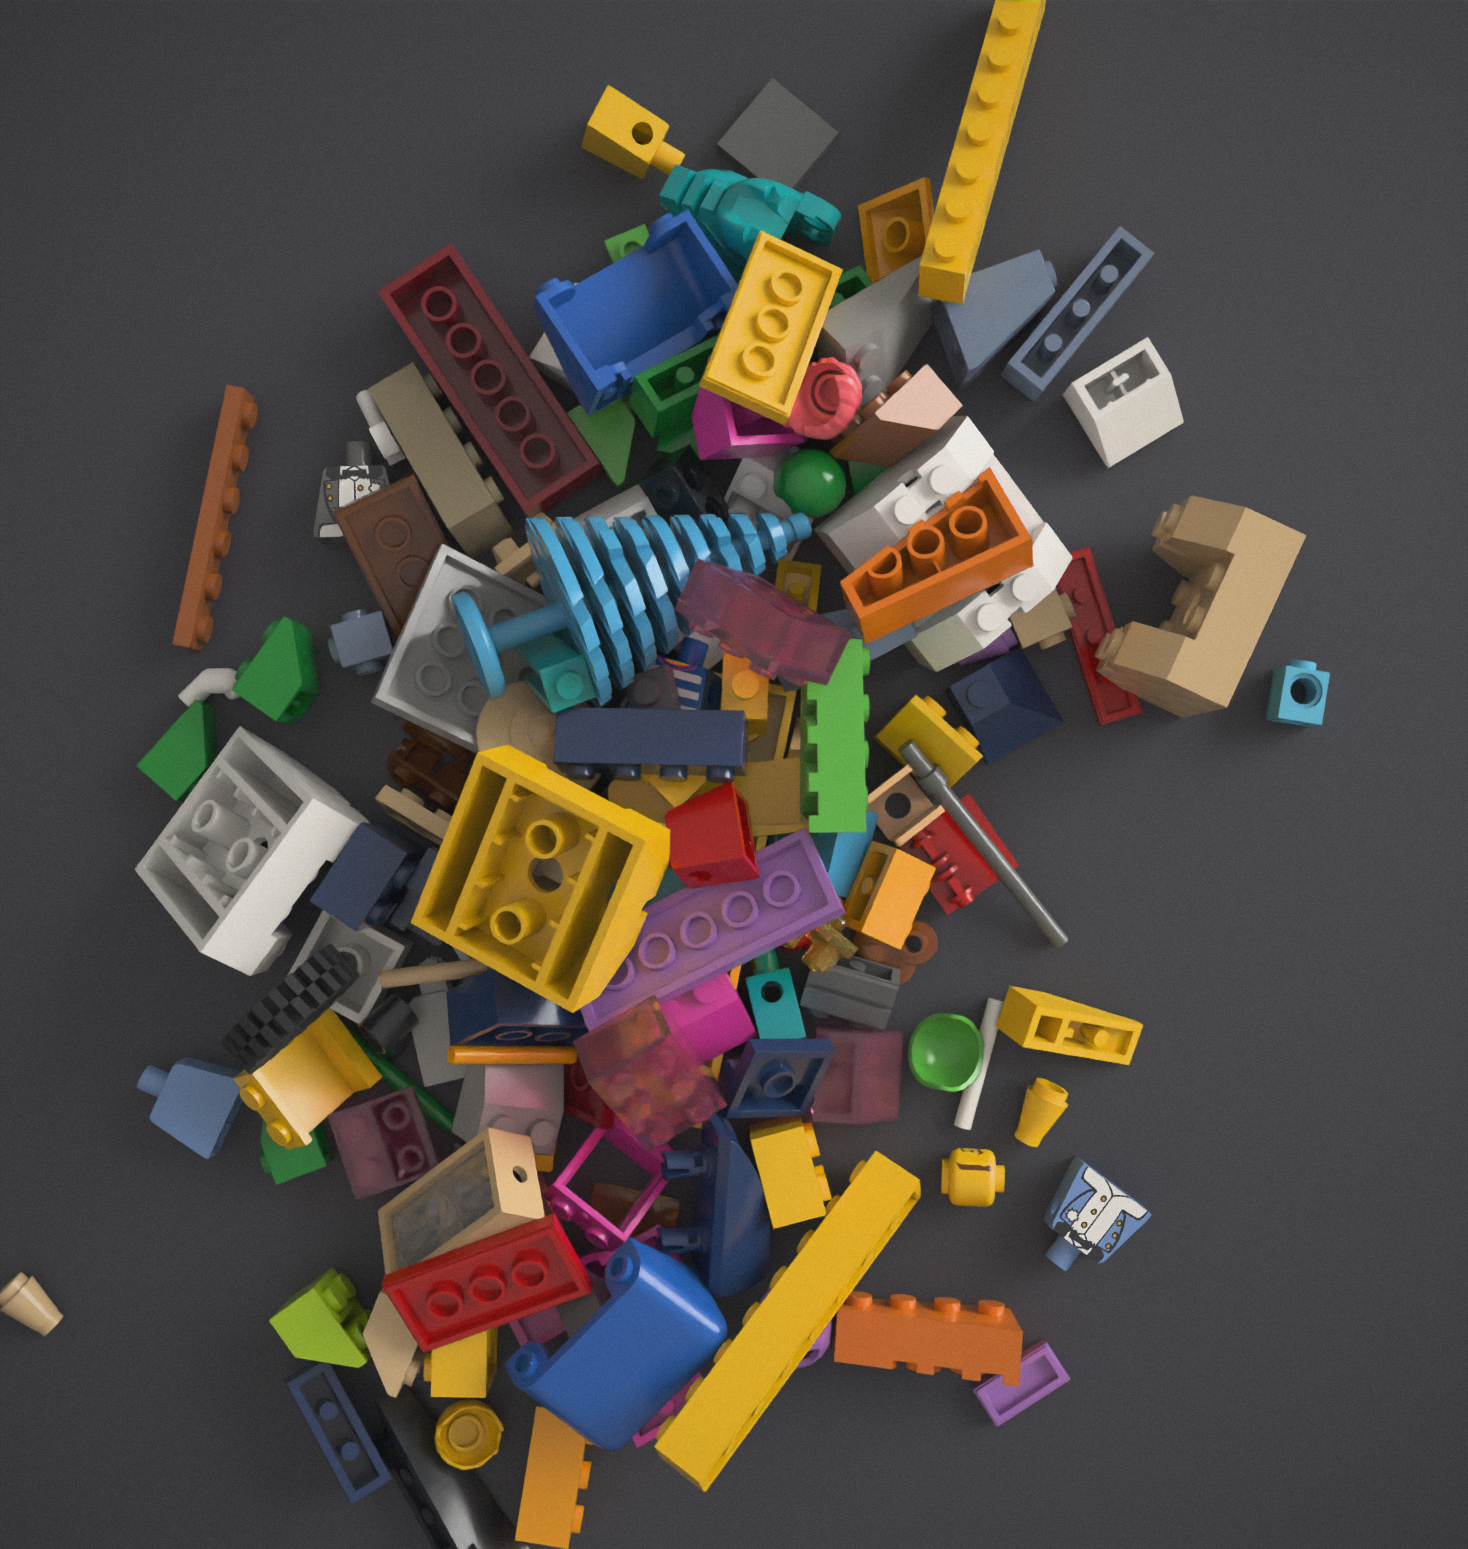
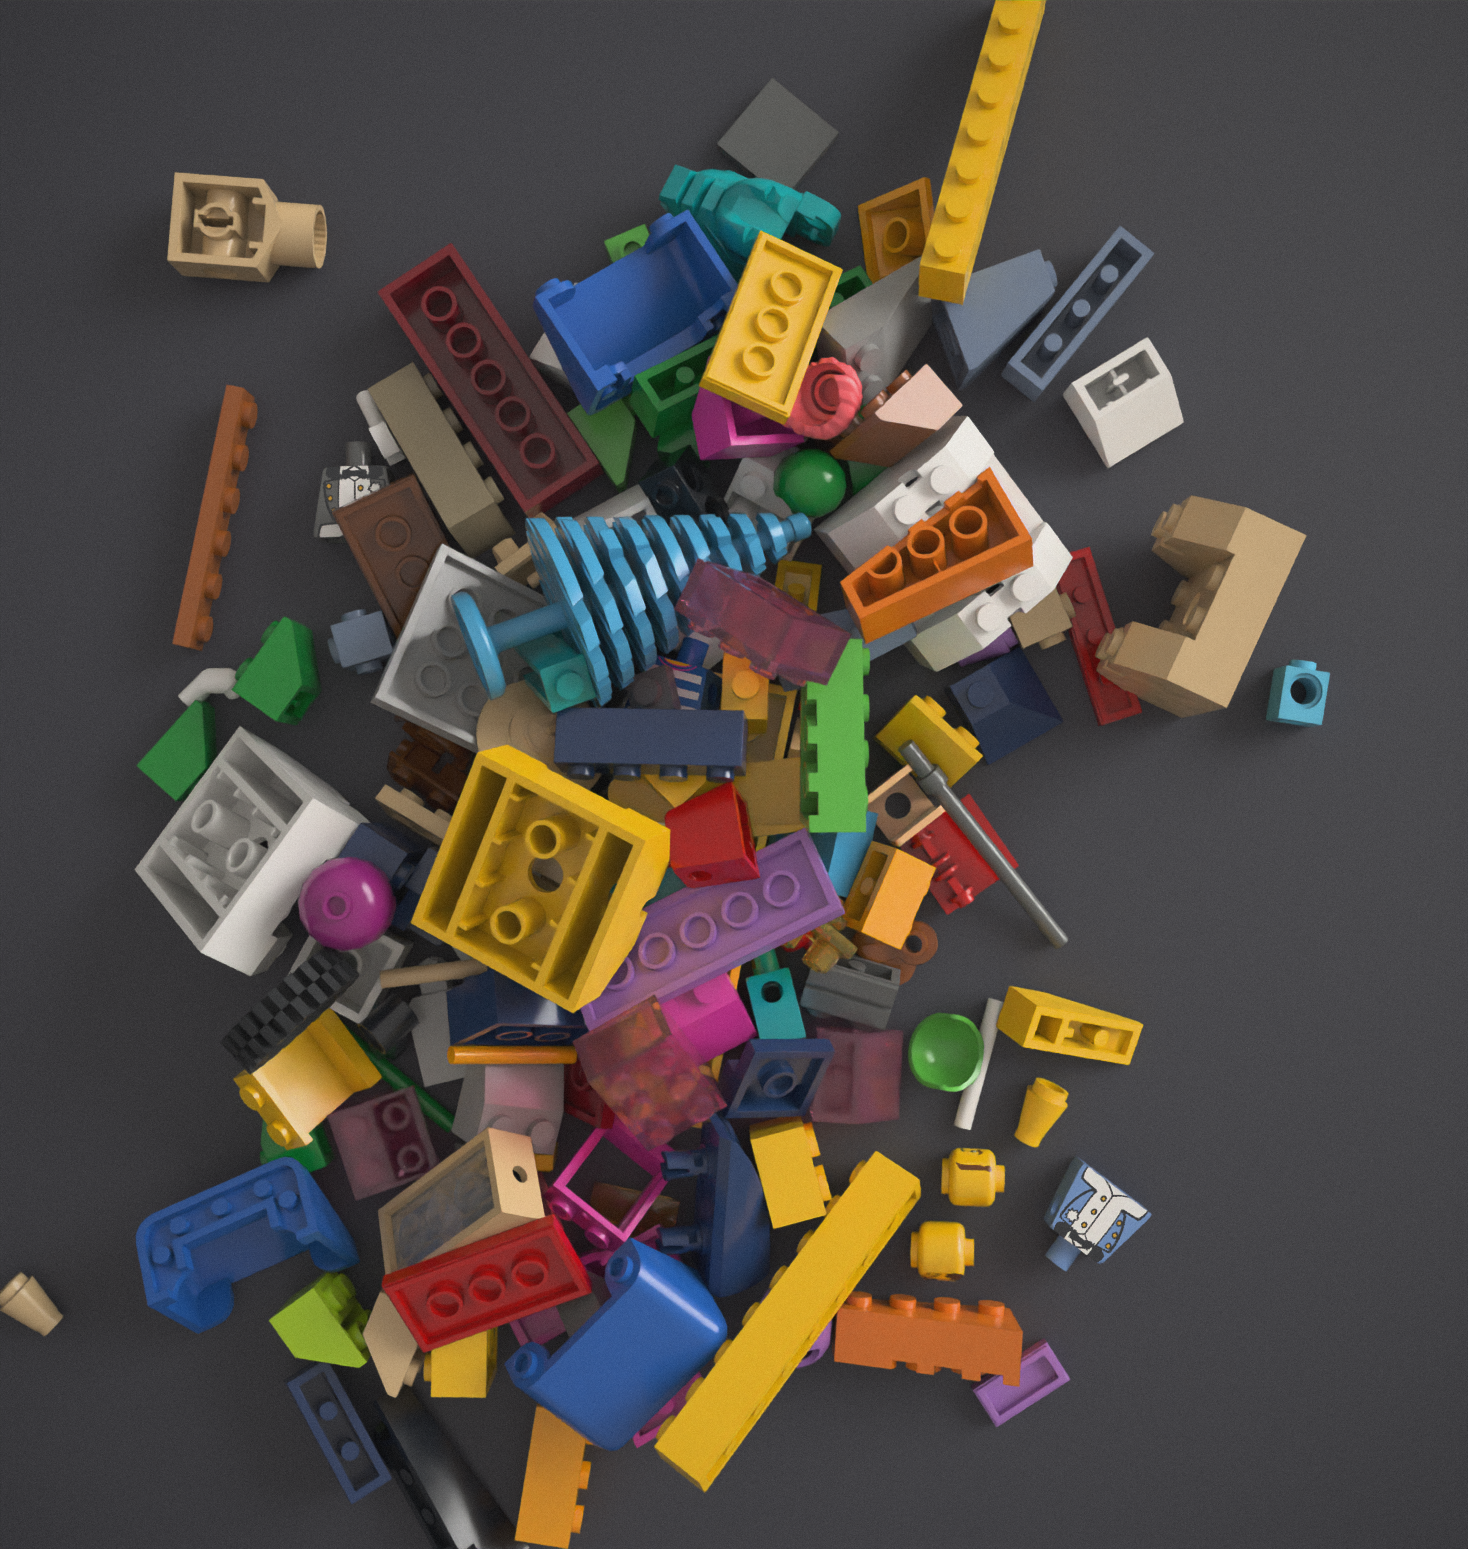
medium blue torso [137,1057,243,1159] -> none
yellow hair [434,1399,504,1470] -> none
yellow torso [581,85,685,179] -> none
none -> blue windscreen [136,1157,360,1334]
none -> tan brick [167,172,327,282]
none -> magenta cylinder [298,857,396,951]
none -> yellow head [911,1221,974,1281]

